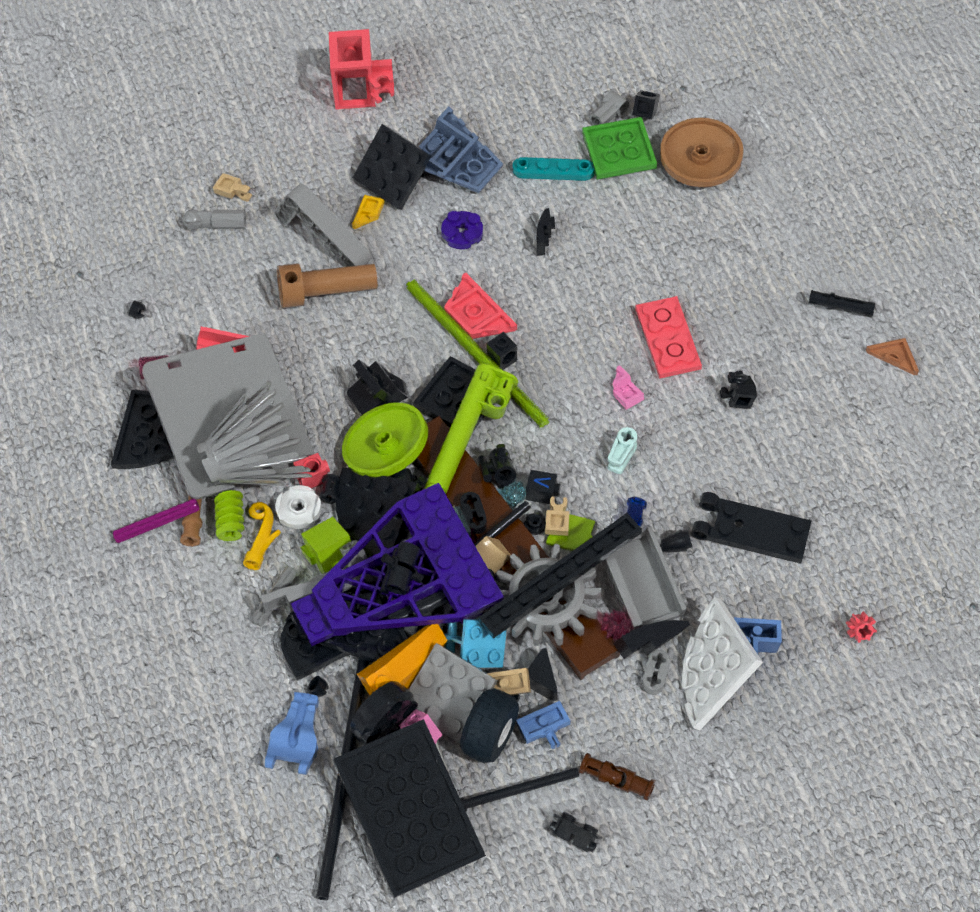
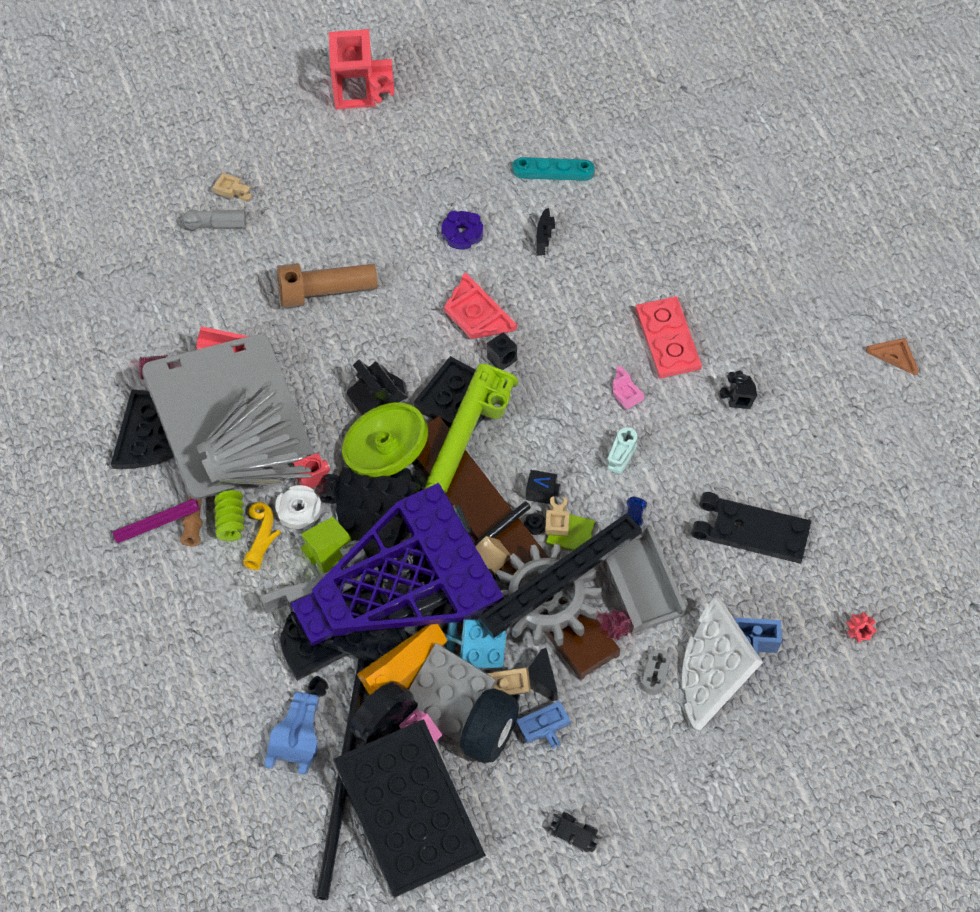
black hinge [129,300,146,319] -> none
light grey axle [252,566,297,626] -> none
light grey beam [275,183,372,267] -> none
black plate [352,124,432,210] -> none
yellow tile [352,195,384,229] -> none
black pin [380,542,424,595] -> none
lime axle [406,279,550,428] -> none
sand blue wedge [418,106,503,193] -> none
black beam [460,492,487,534] -> none
black bar [460,767,579,812] -> none
black pin [477,444,517,489] -> none
clear light blue plant [502,481,526,507] -> none
reddish brown piece [579,753,656,801] -> none
bright green plate [582,117,657,179] -> none
light grey piece [589,90,629,125] -> none
black slope [613,620,691,659] -> none
black brick [632,90,660,119] -> none
medium nougat dish [660,118,743,187] -> none
black cone [660,529,692,553] -> none
black pin [808,290,875,316] -> none

